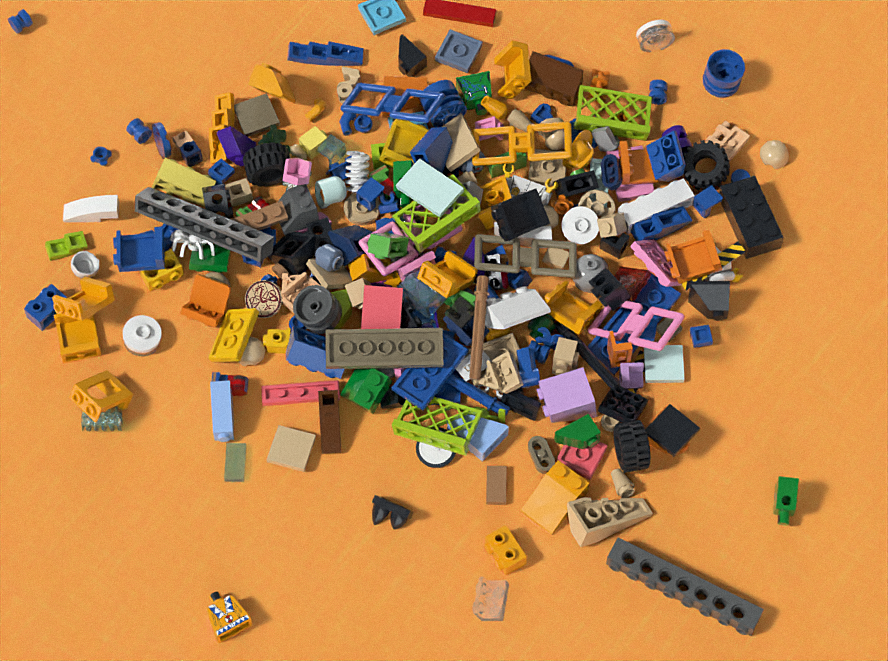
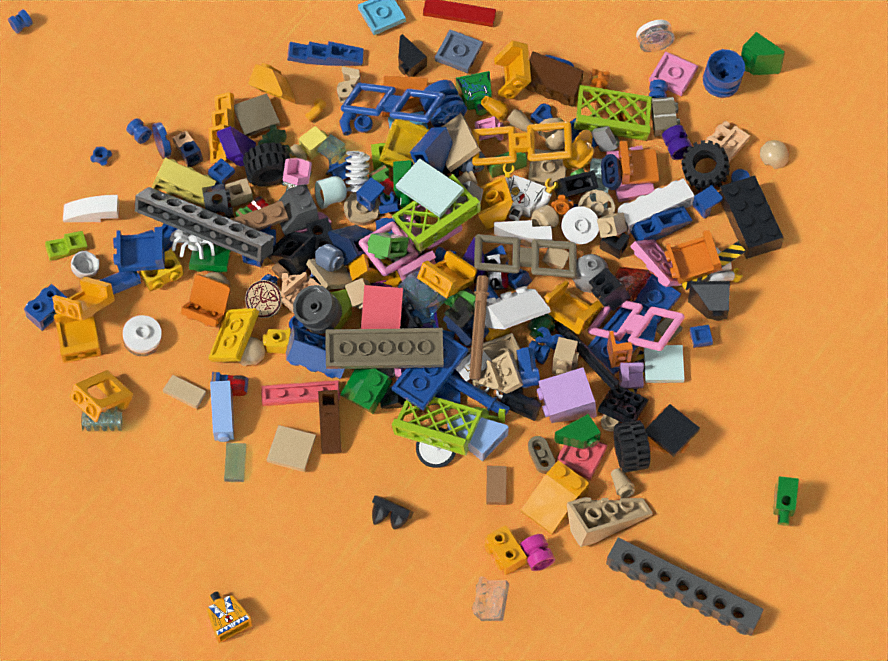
black panel [491,188,550,242] -> none
blue slope [646,131,686,182] -> none
none -> blue hinge [99,271,141,294]
none -> tan tile [163,375,206,409]
none -> dark pink wheel [520,534,555,571]
none -> bright pink tile [649,51,698,96]
none -> dark tan brick [651,97,680,137]
none -> green slope [741,32,785,75]

